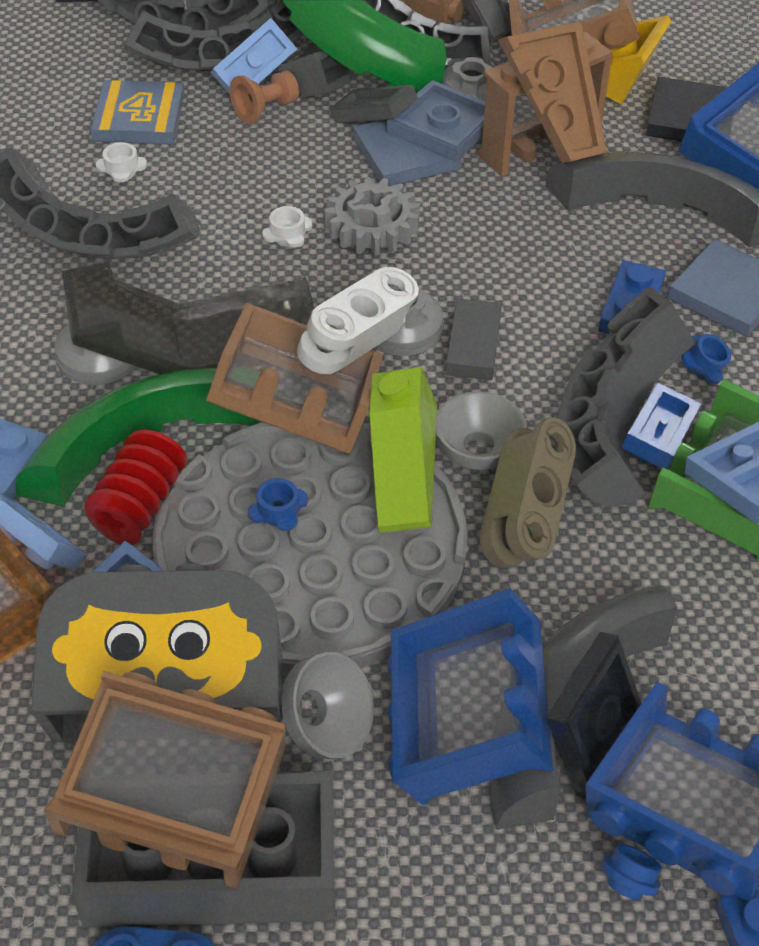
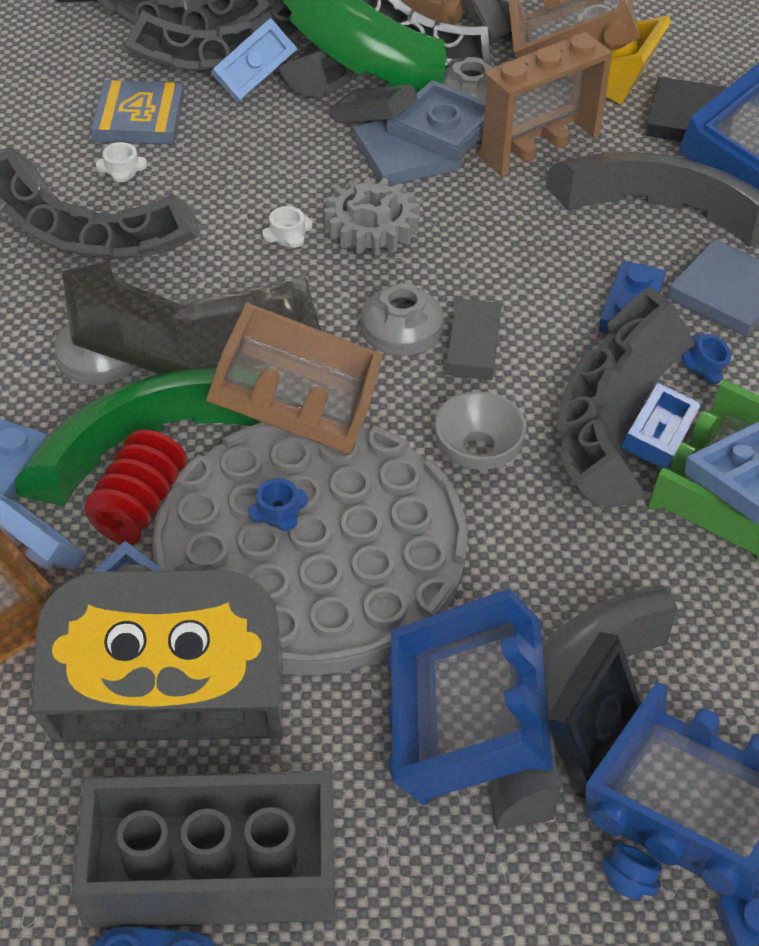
window [44,671,285,889] -> none
nougat piece [230,70,299,124] -> none
light grey piece [281,651,374,759] -> none
white piece [296,267,419,374] -> none
lime slope [369,366,437,533] -> none
dark tan piece [480,417,576,568] -> none
medium nougat wing [498,21,607,163] -> none

